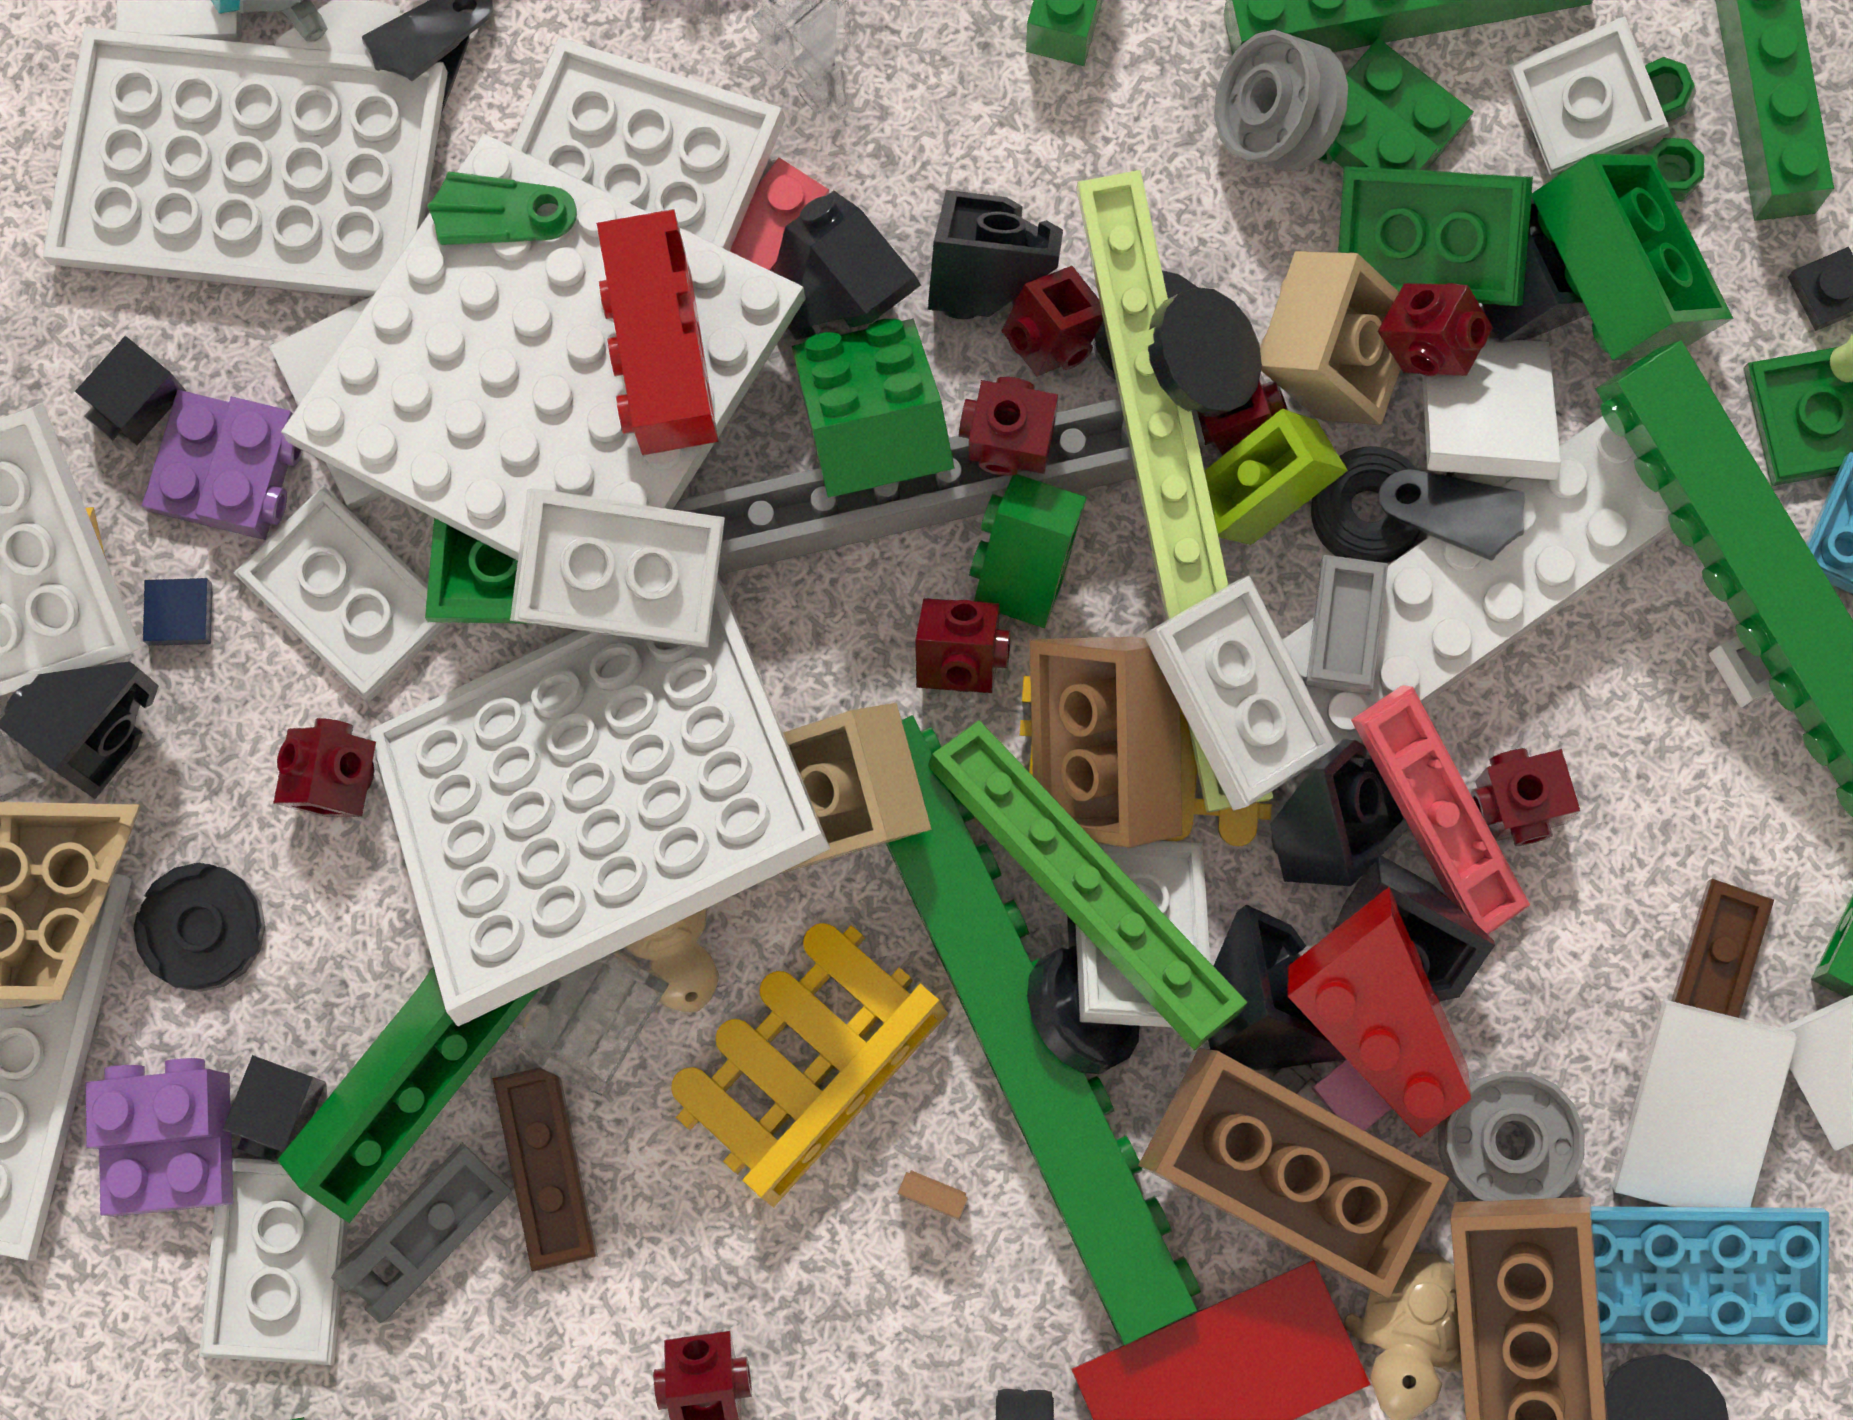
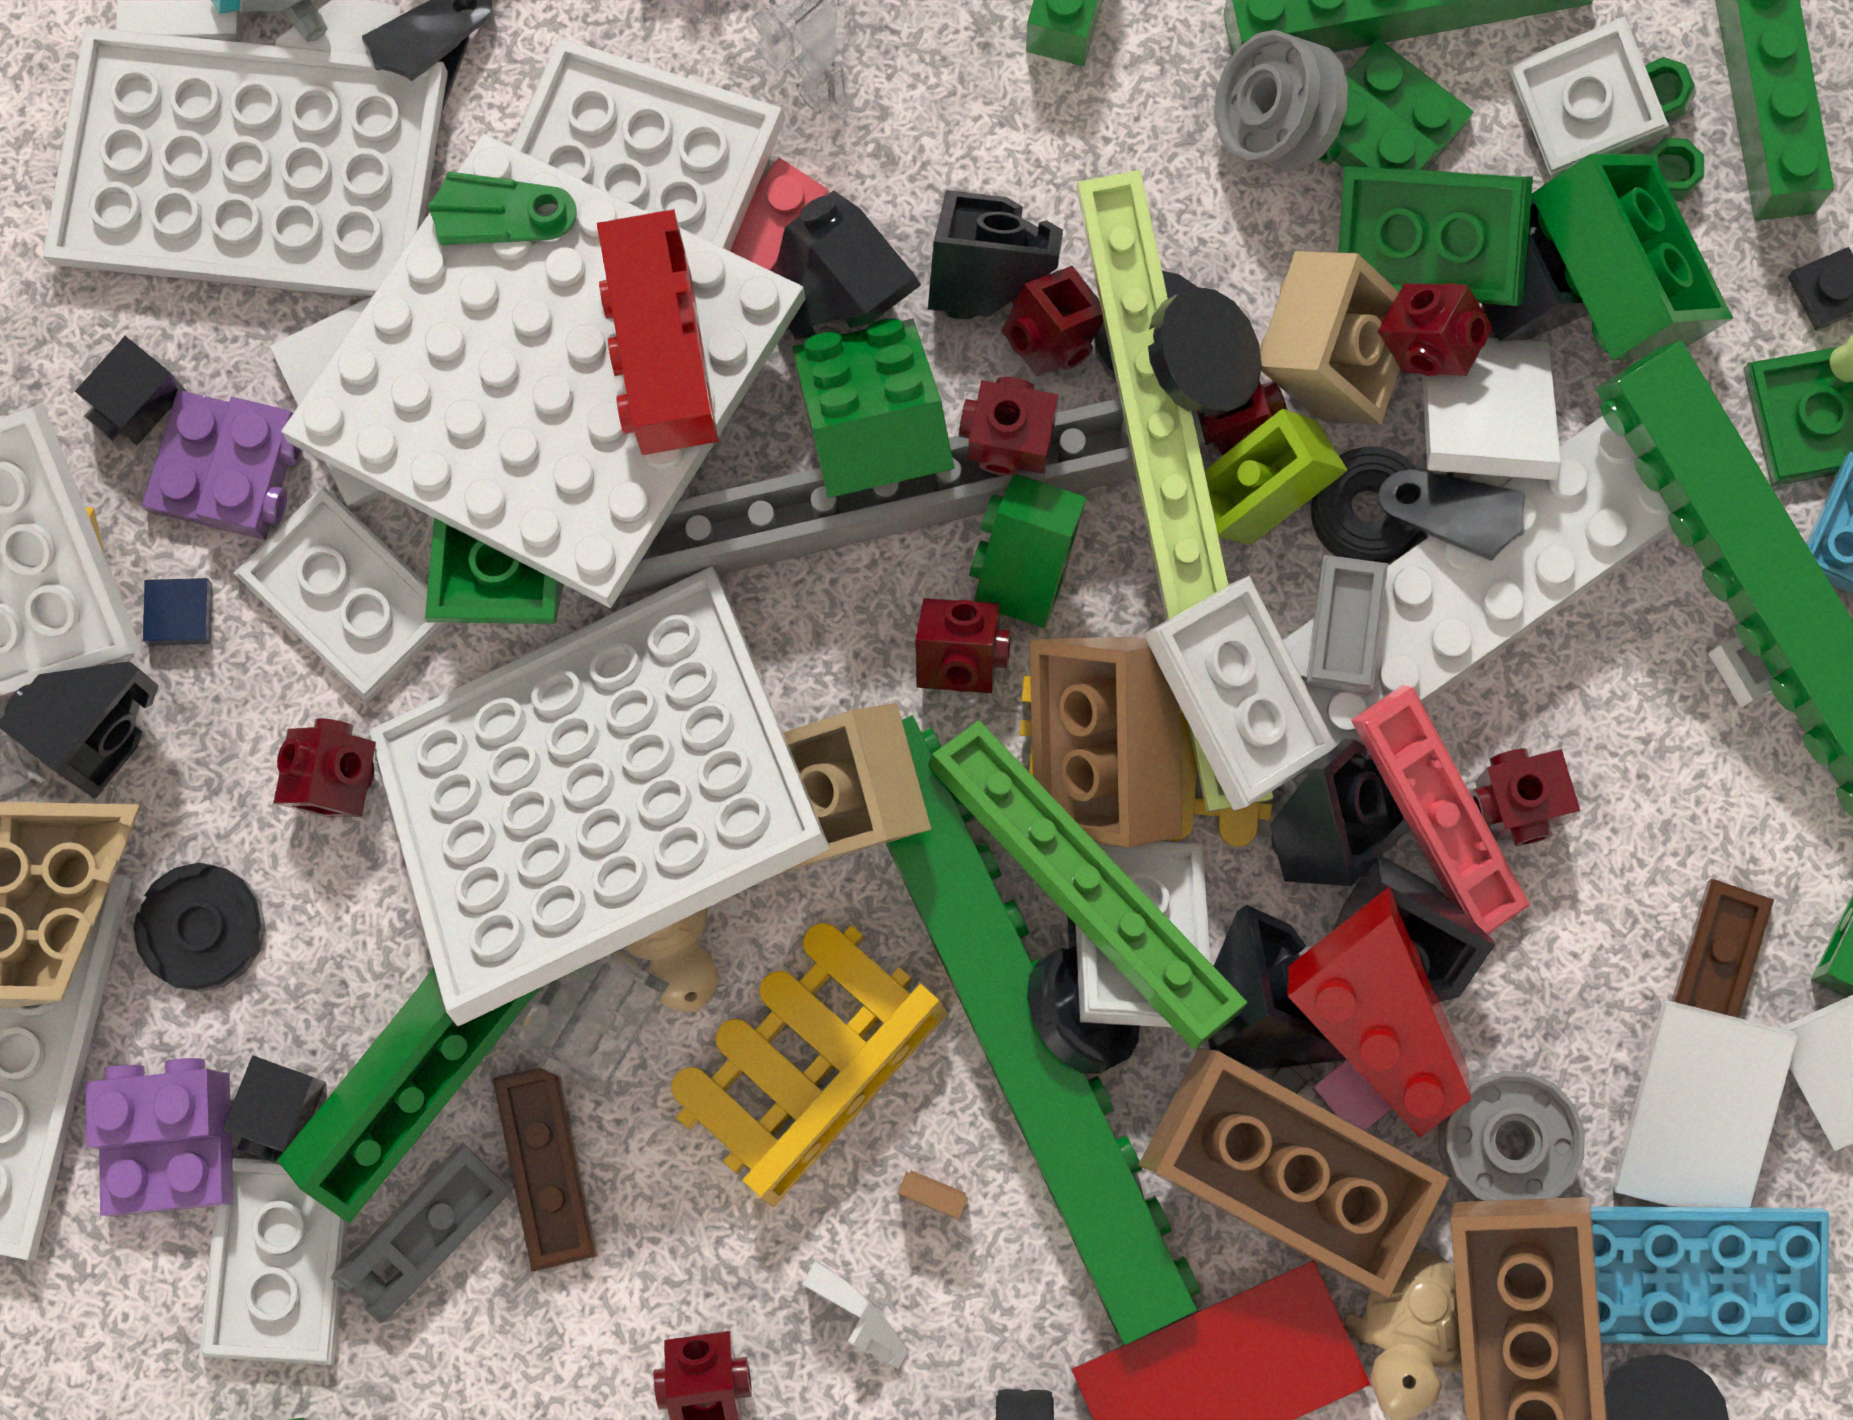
white tile [510,488,725,647] -> none
none -> white slope [802,1261,908,1369]

